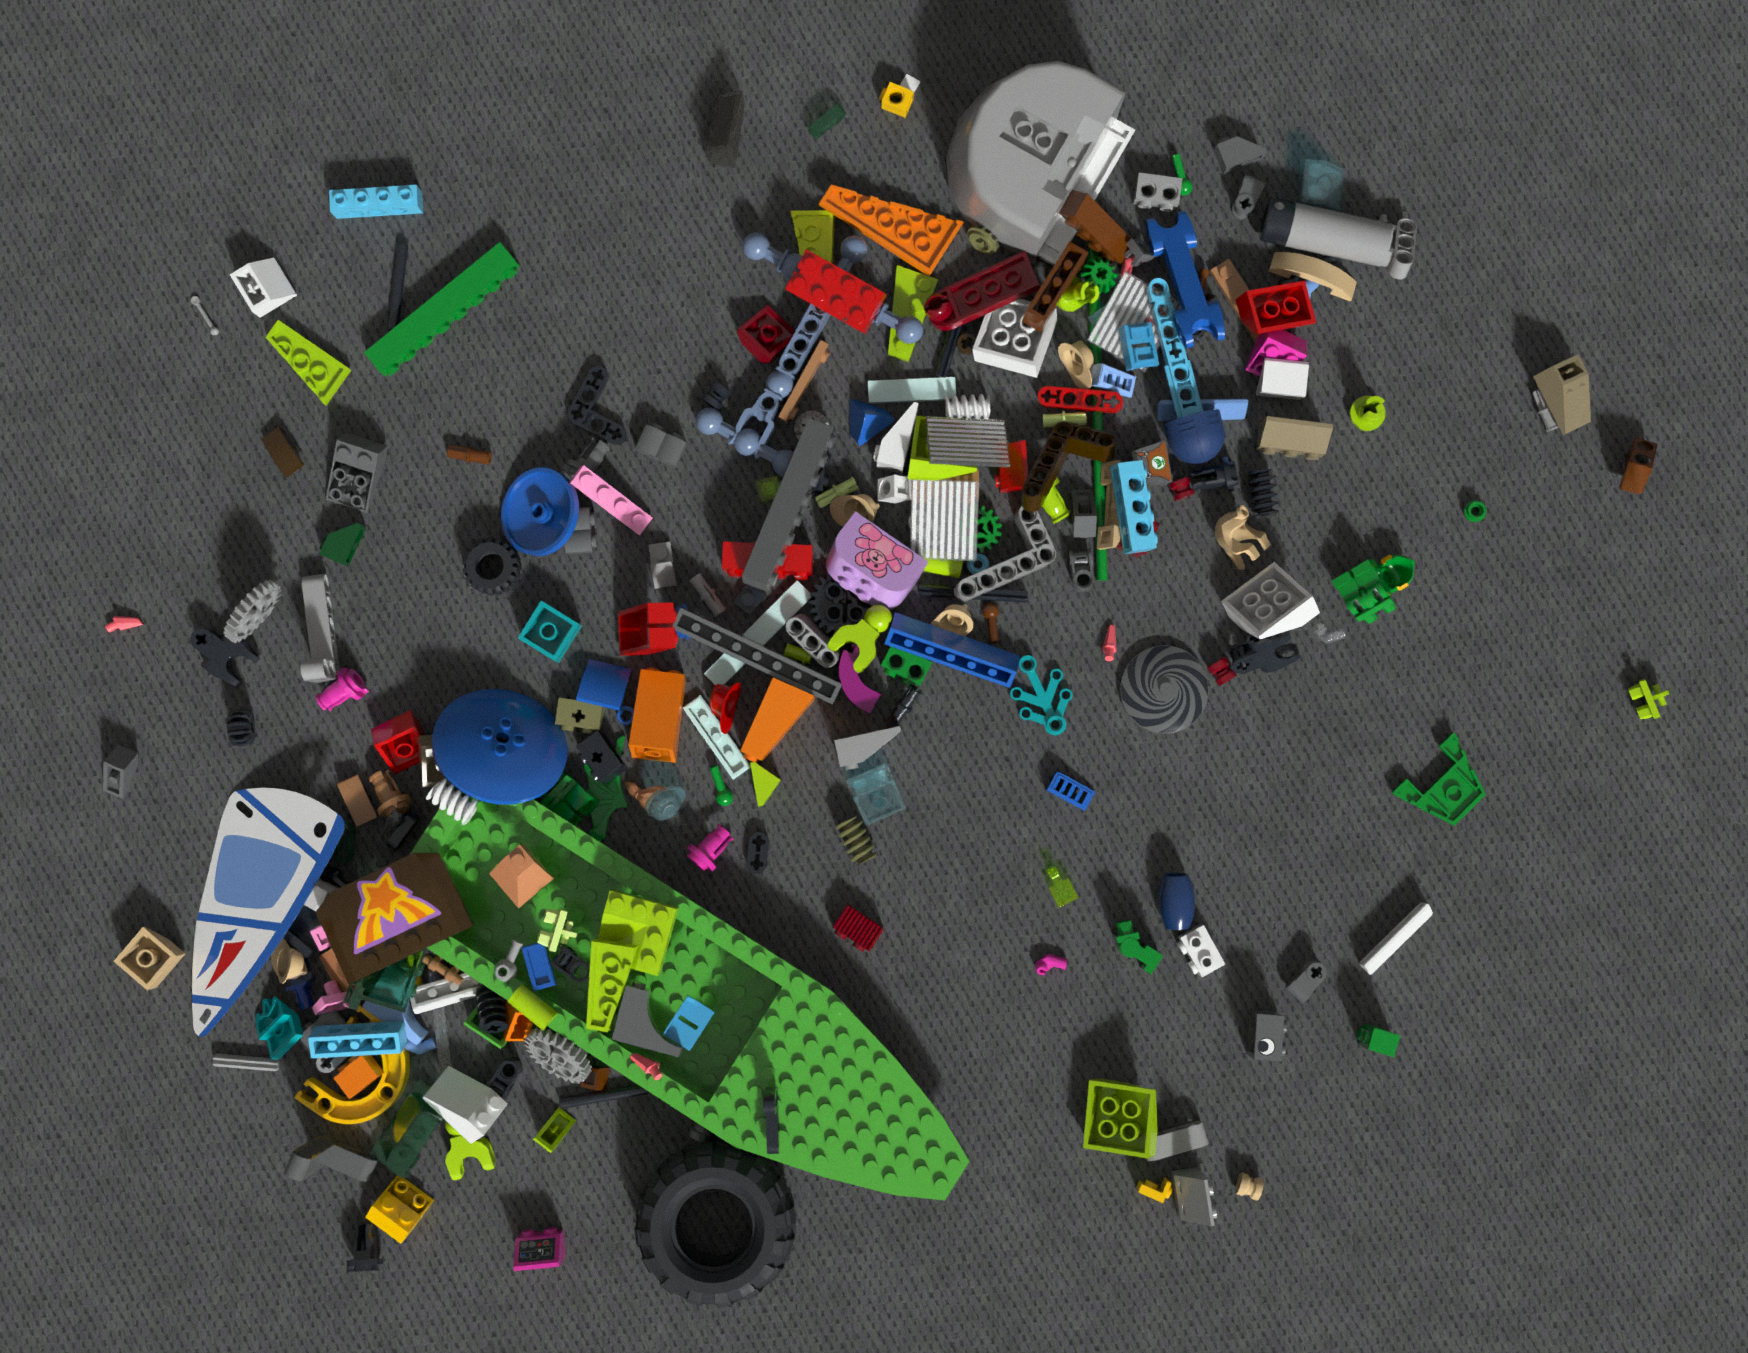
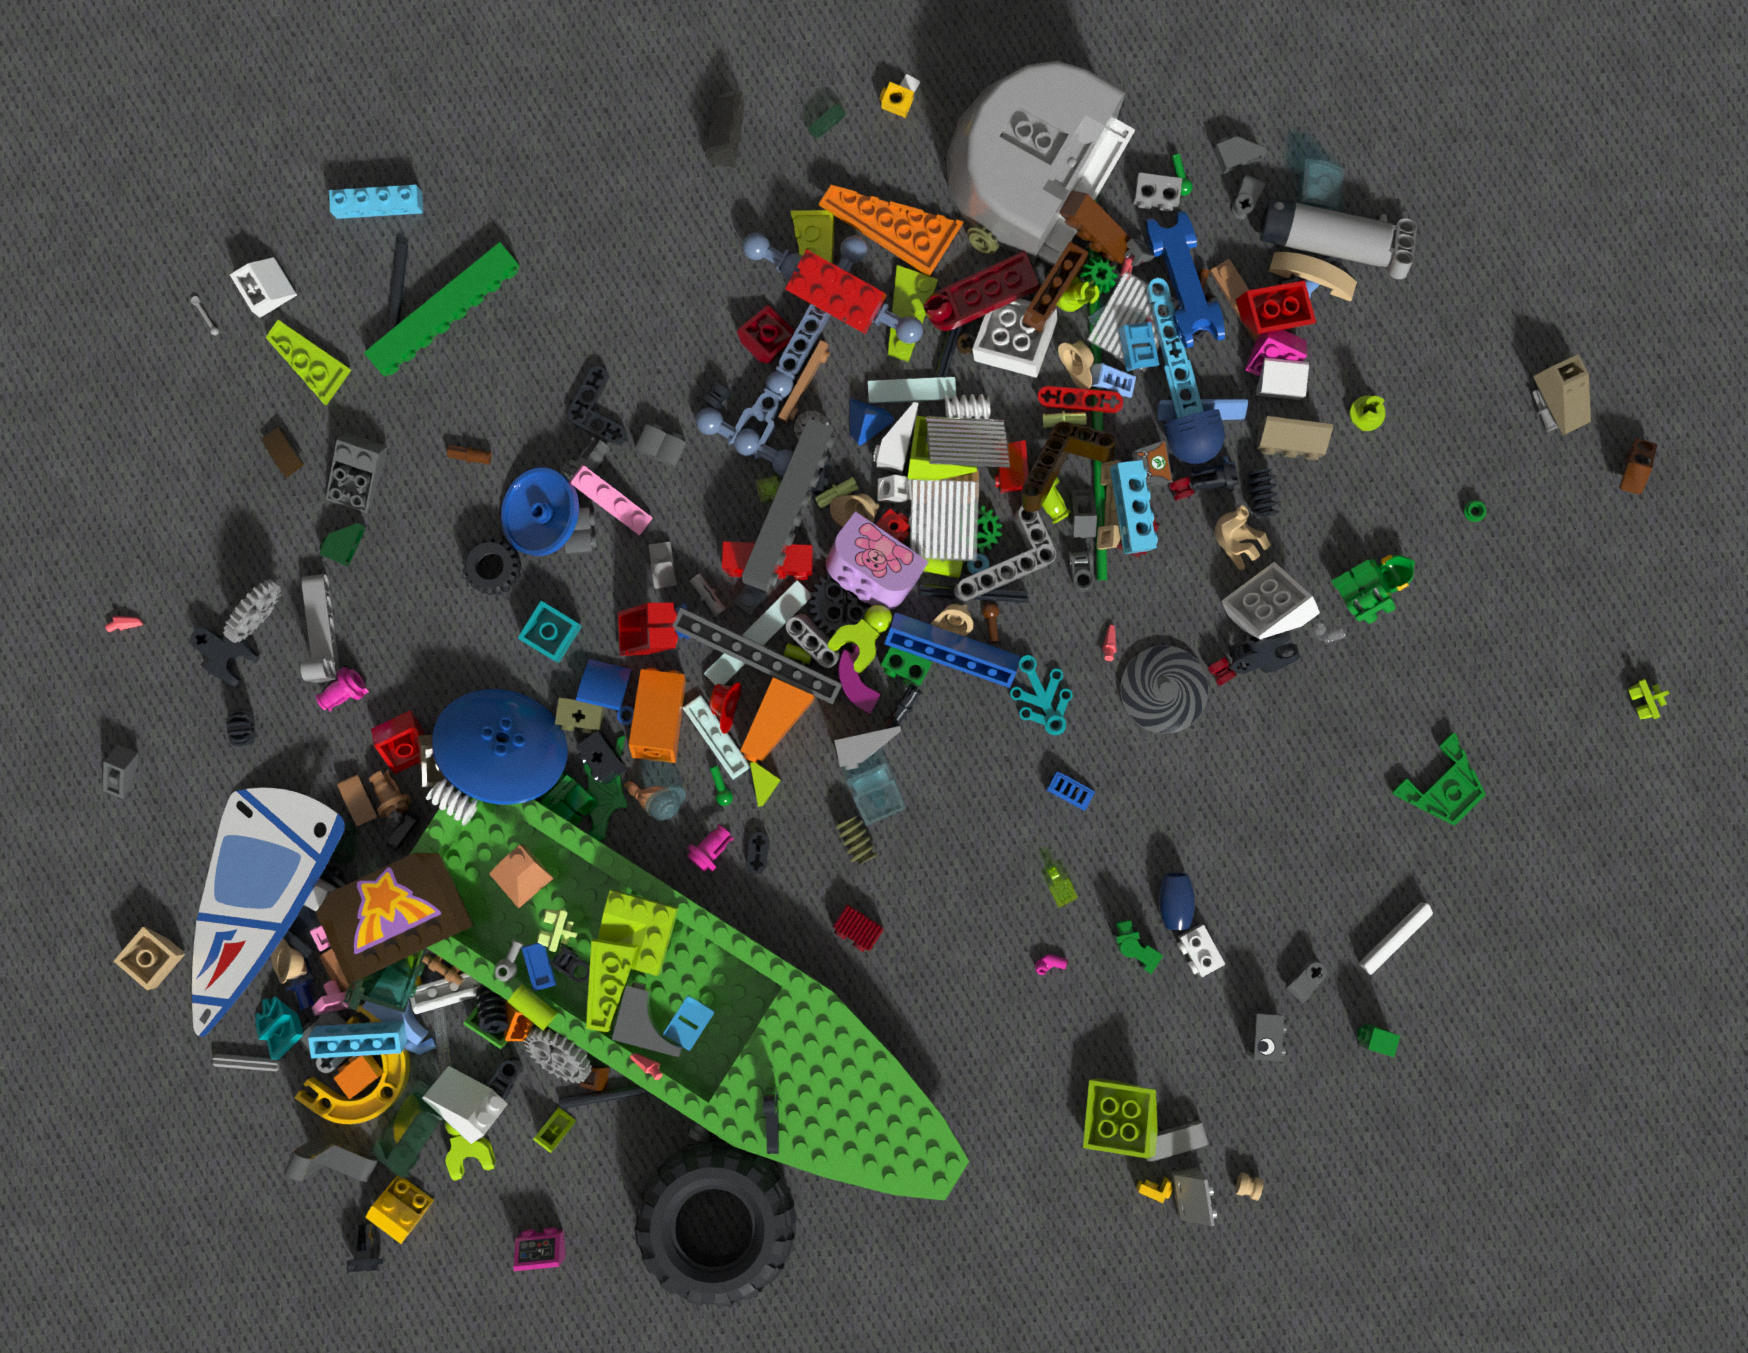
none -> red brick [875,509,910,543]

